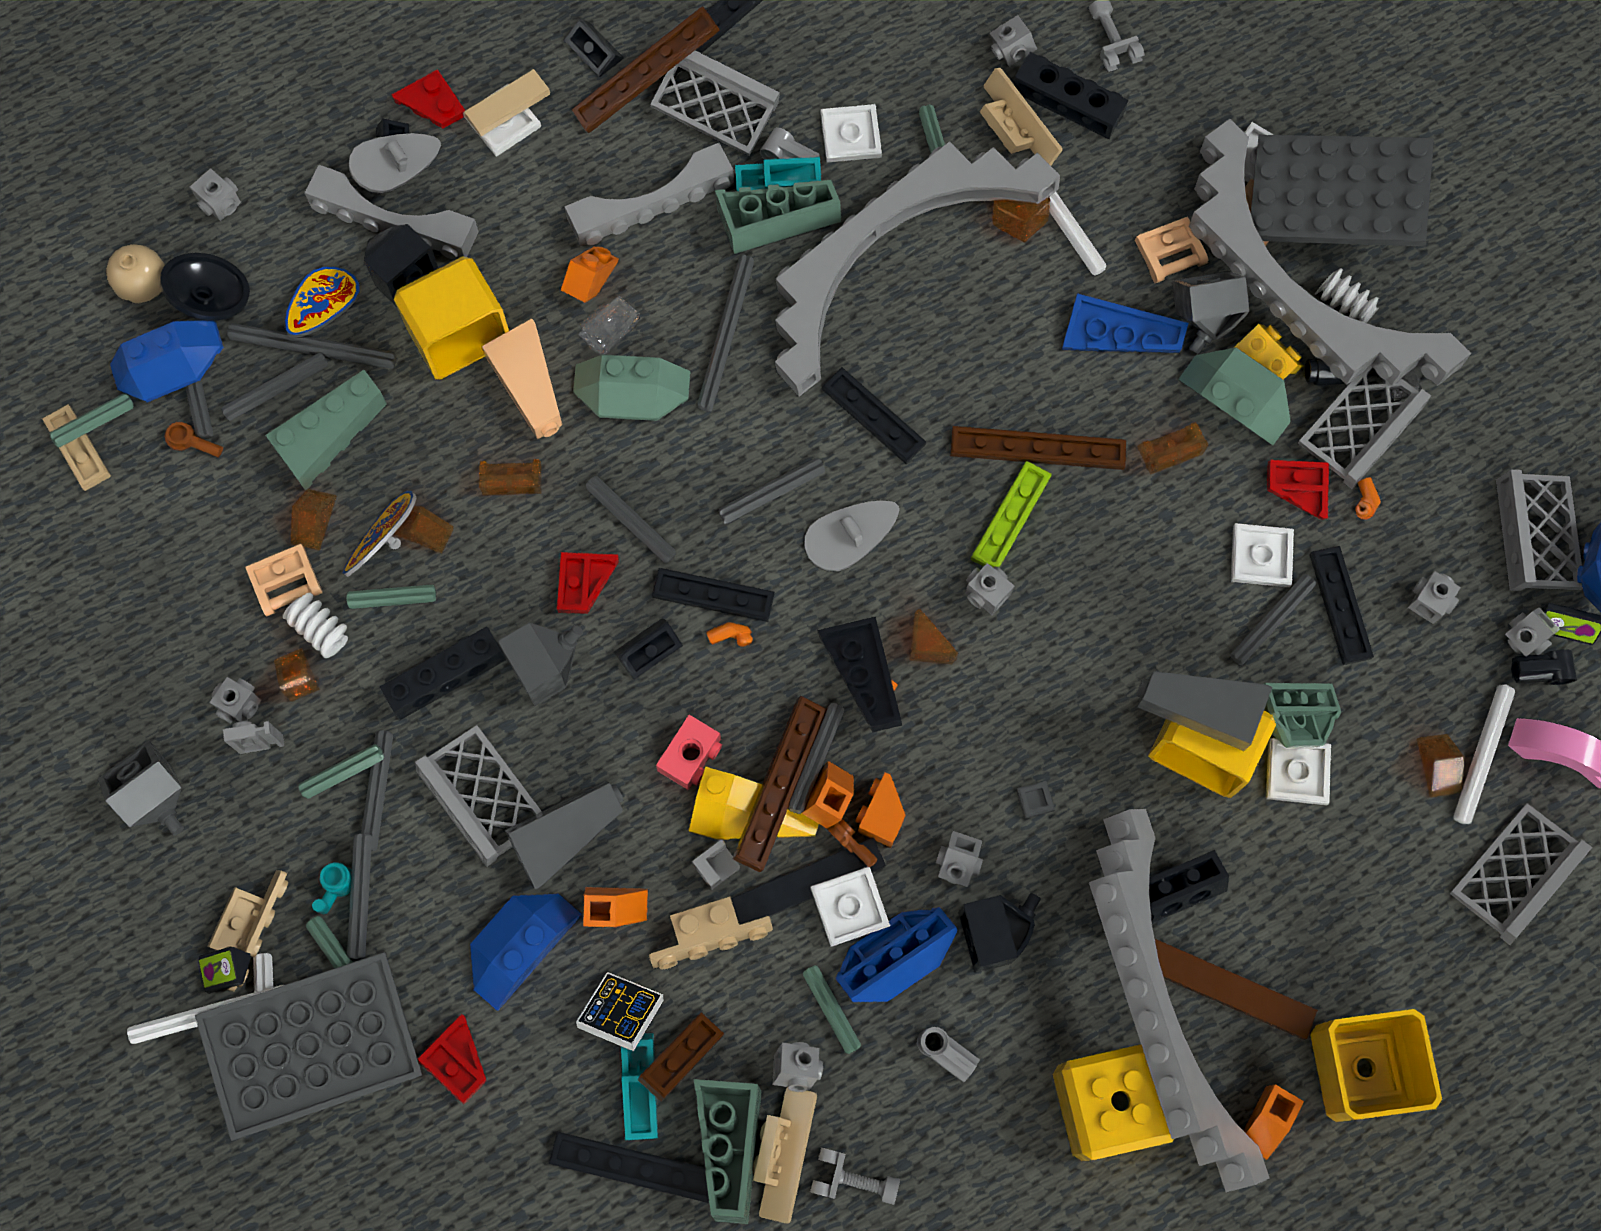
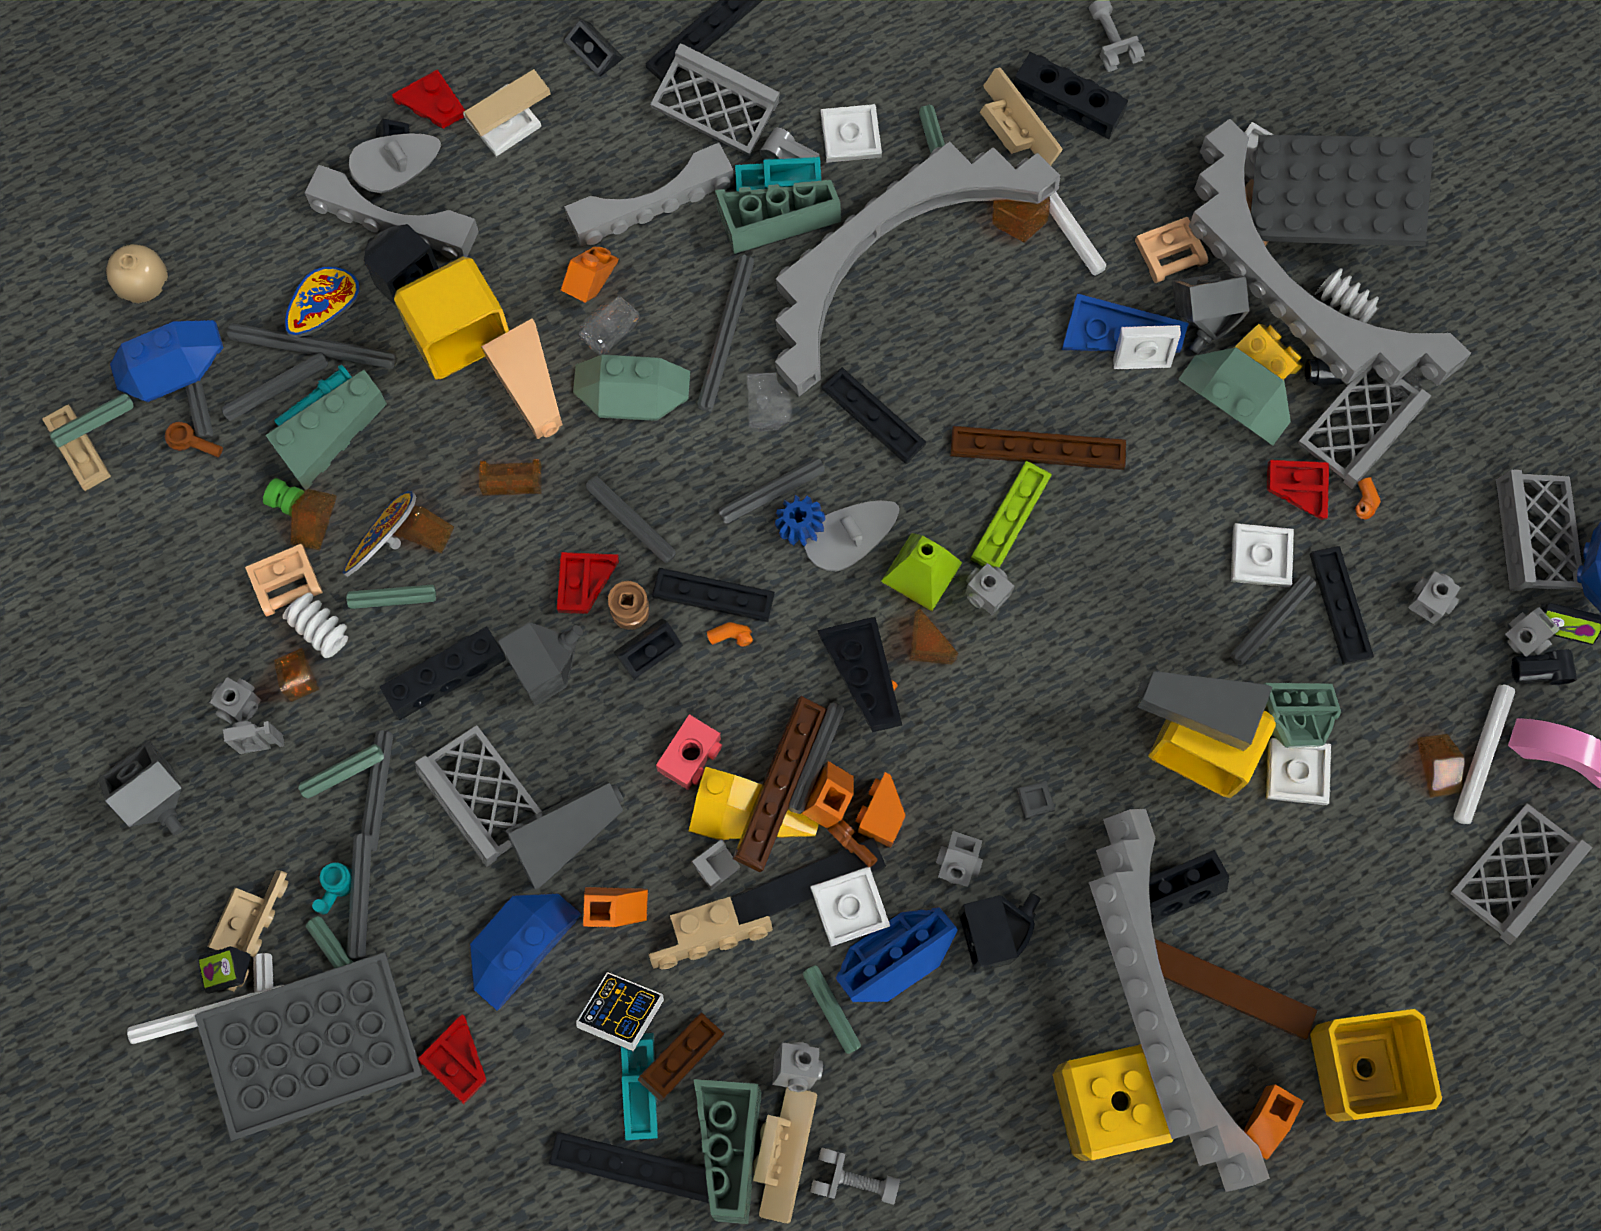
black dish [160,253,250,320] -> none
light grey brick [190,168,241,221] -> none
reddish brown tile [571,6,720,133] -> none
light grey piece [917,1027,980,1083] -> none
light grey brick [990,15,1037,67] -> none
clear orange hinge [1137,422,1209,475] -> none
none -> bright green wheel [263,478,305,517]
none -> teal pin [274,364,352,426]
none -> medium nougat wheel [608,581,649,630]
none -> clear slope [747,373,792,432]
none -> blue gear [775,495,826,546]
none -> lime slope [881,533,962,611]
none -> white tile [1113,325,1181,369]

